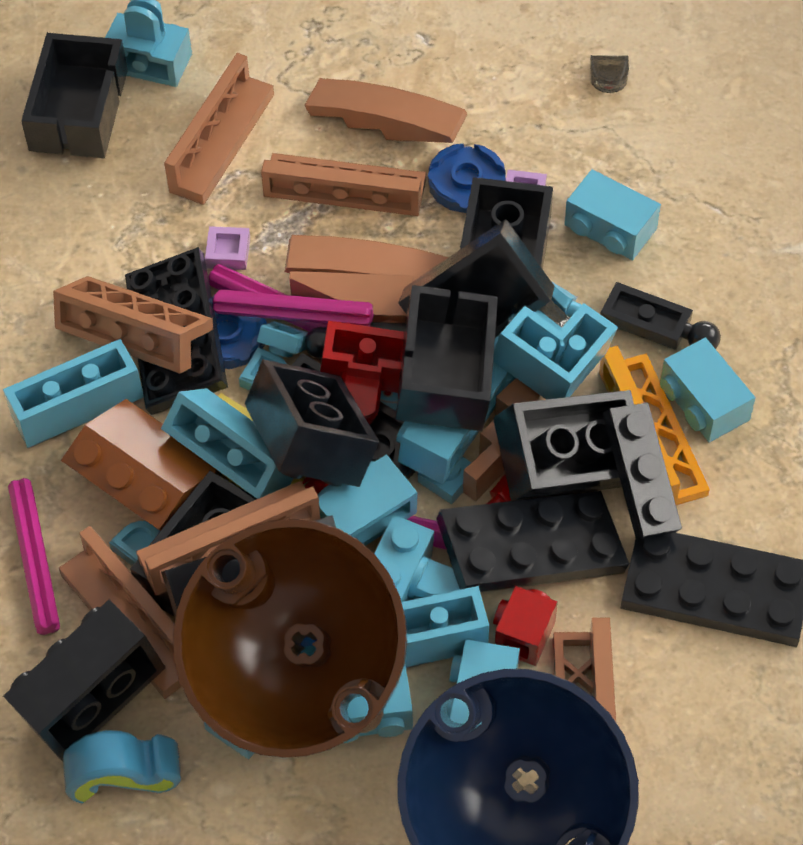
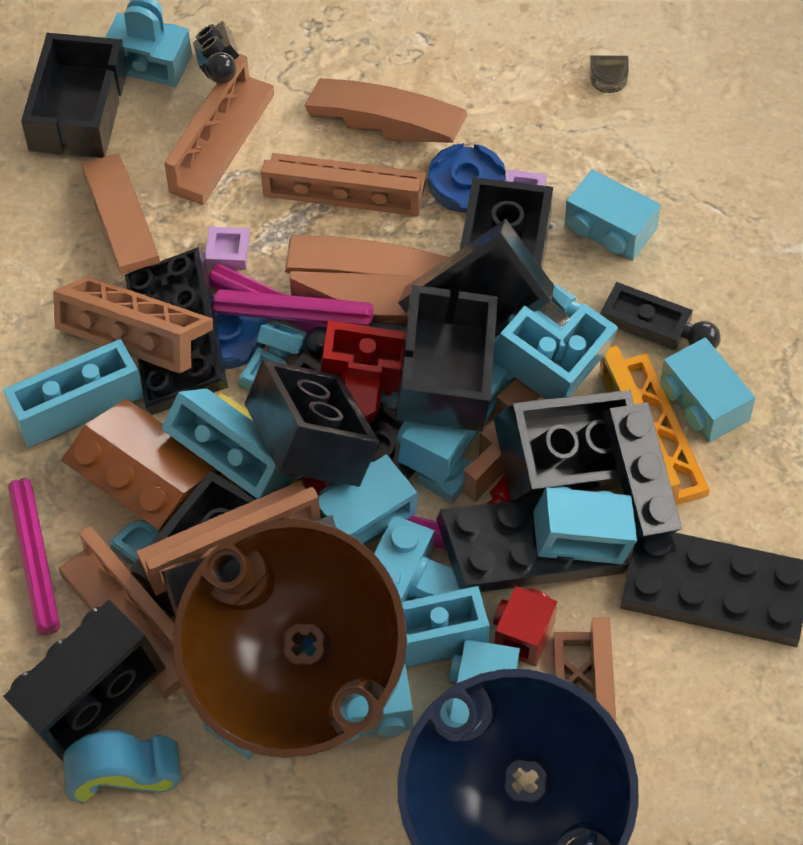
none -> nougat slope [81,153,160,274]
none -> black plate [193,21,239,84]
none -> medium azure piece [533,487,637,564]

